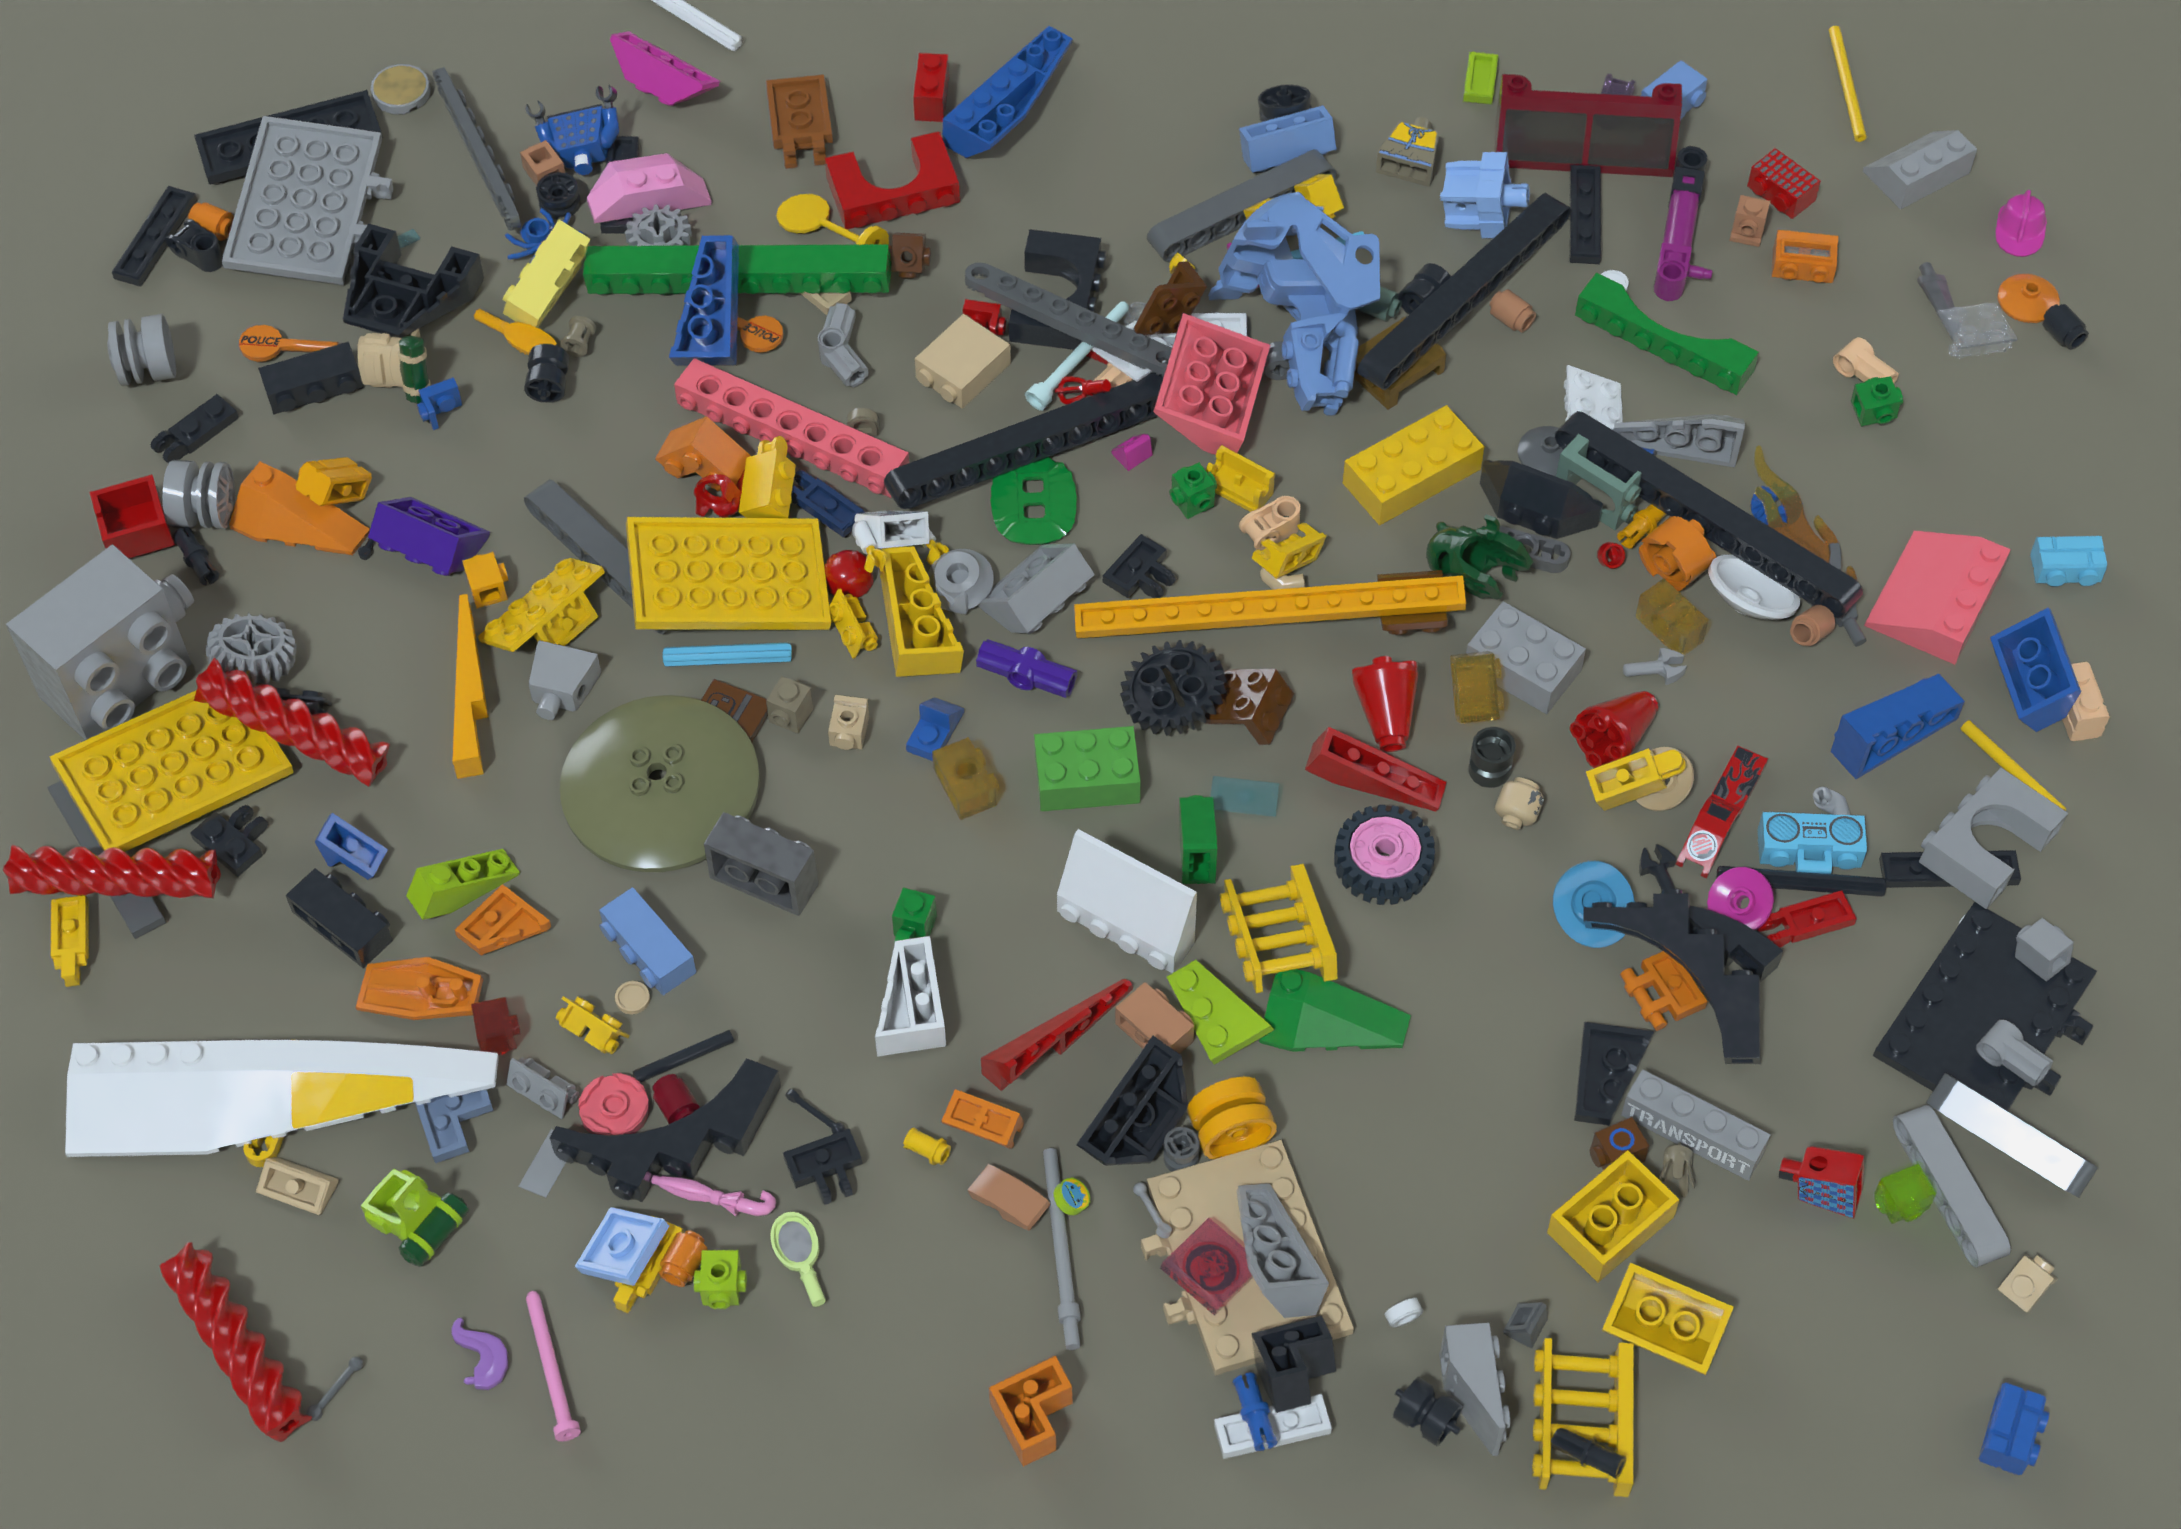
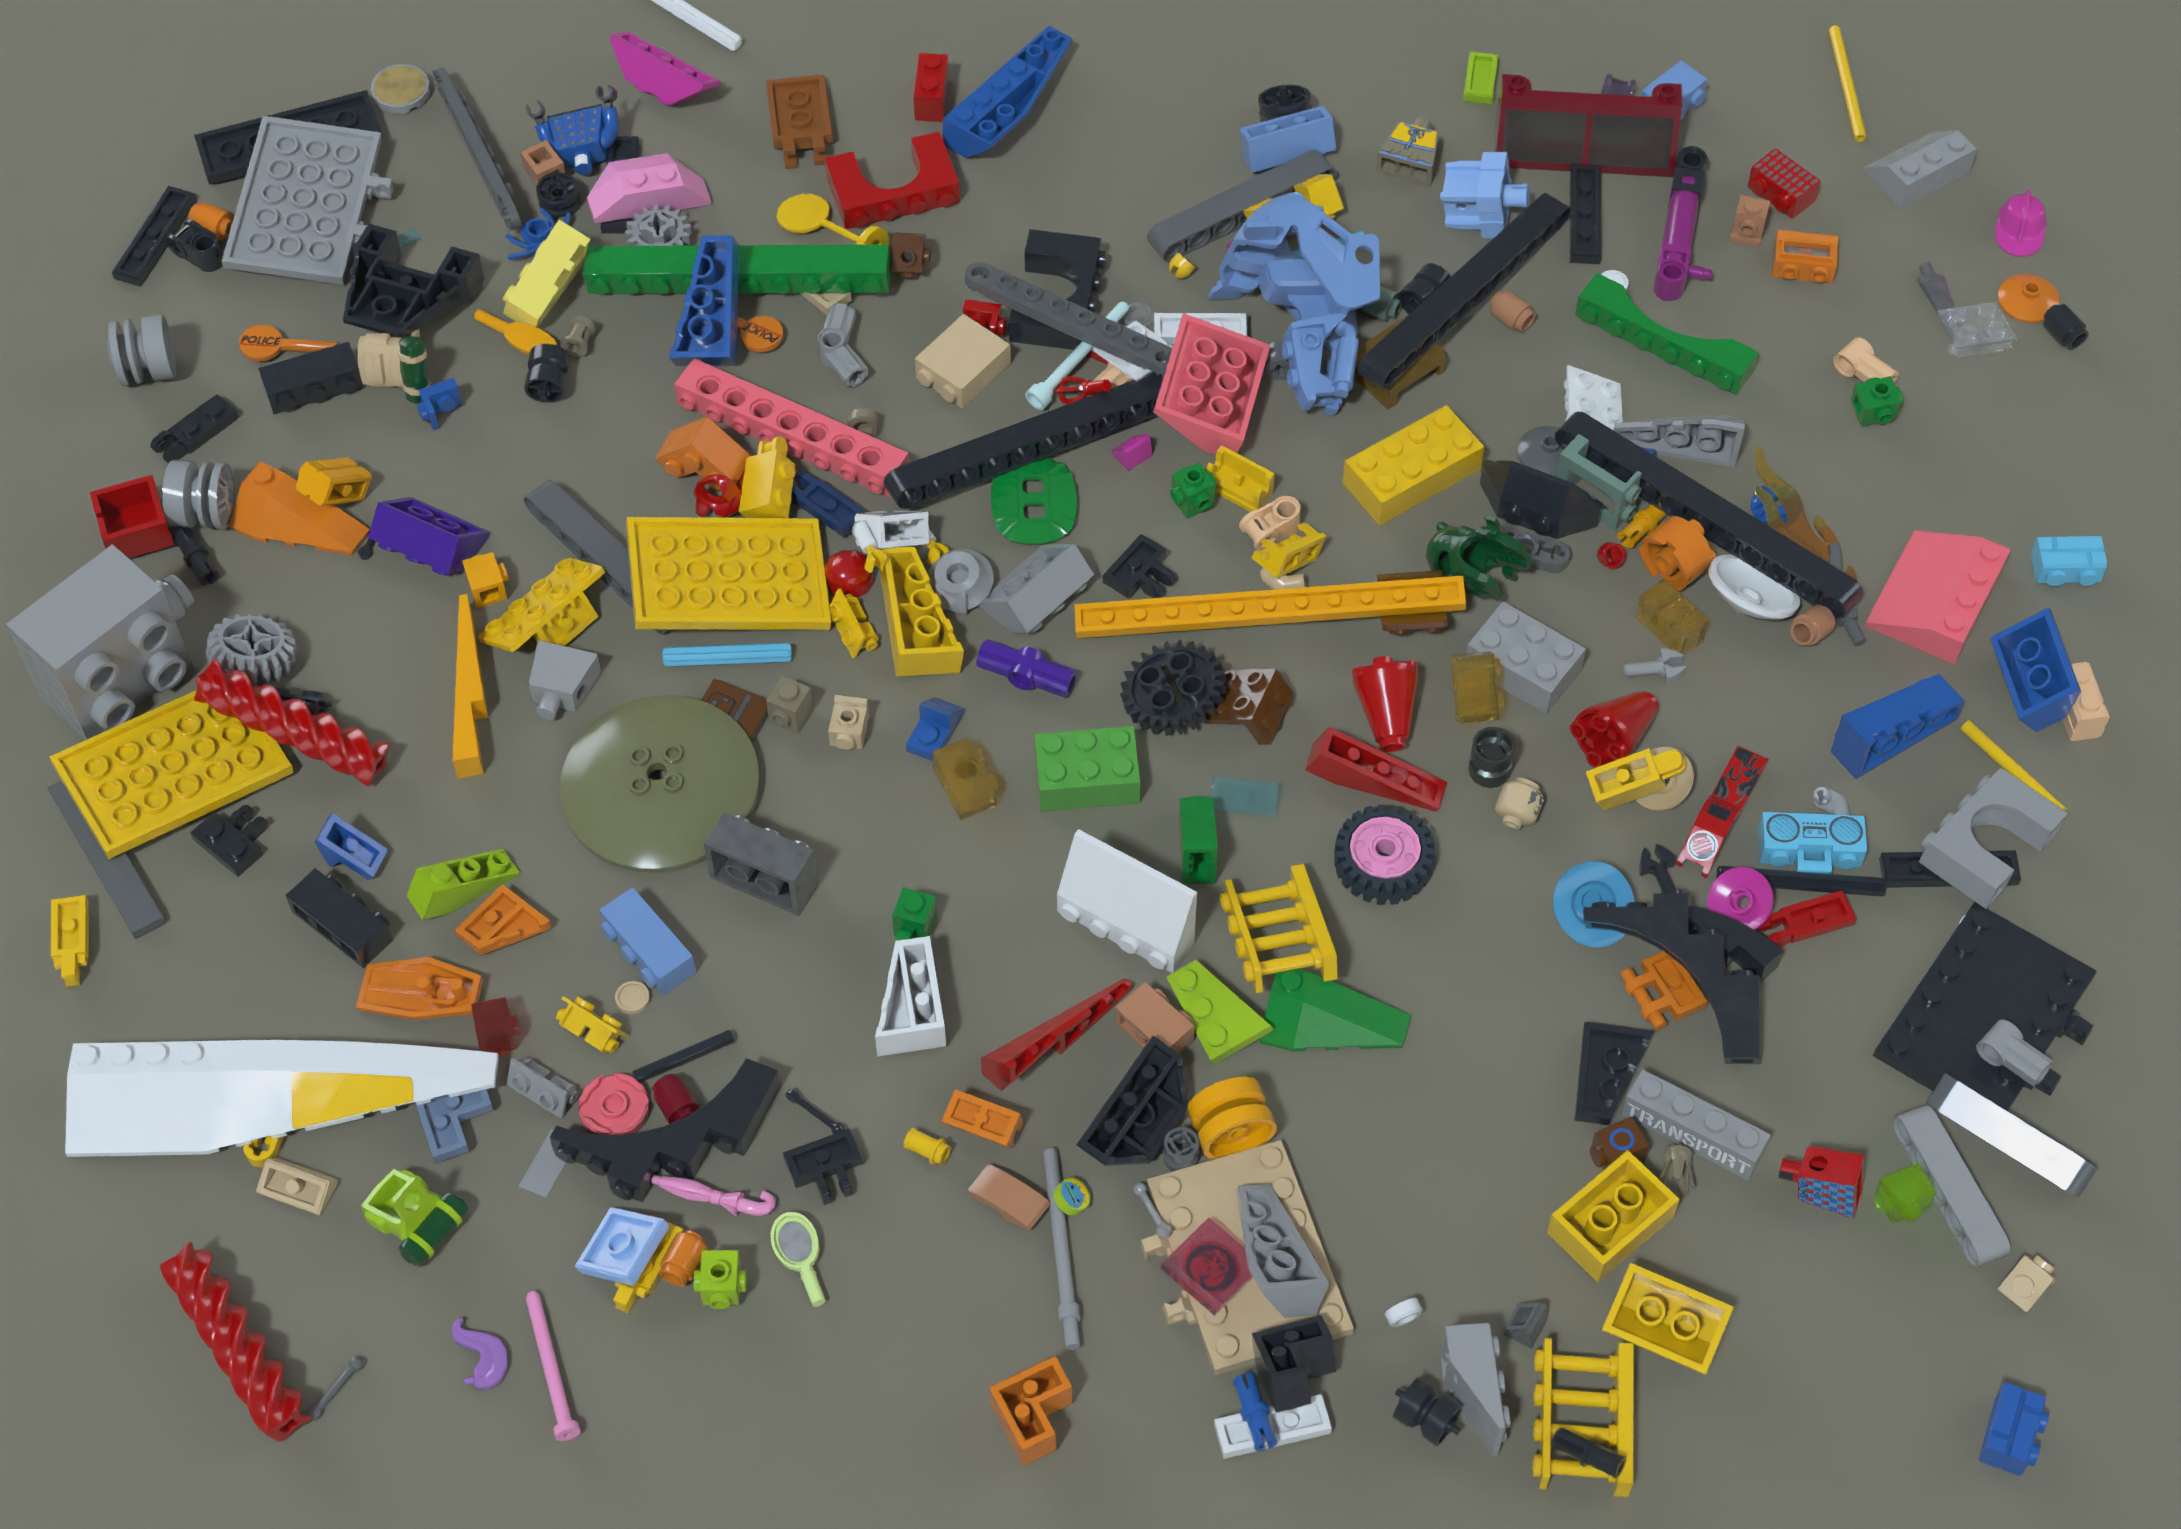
red piece [3,845,221,899] -> none
reddish brown bracket [1133,261,1207,335] -> none
light grey brick [2015,918,2074,981] -> none

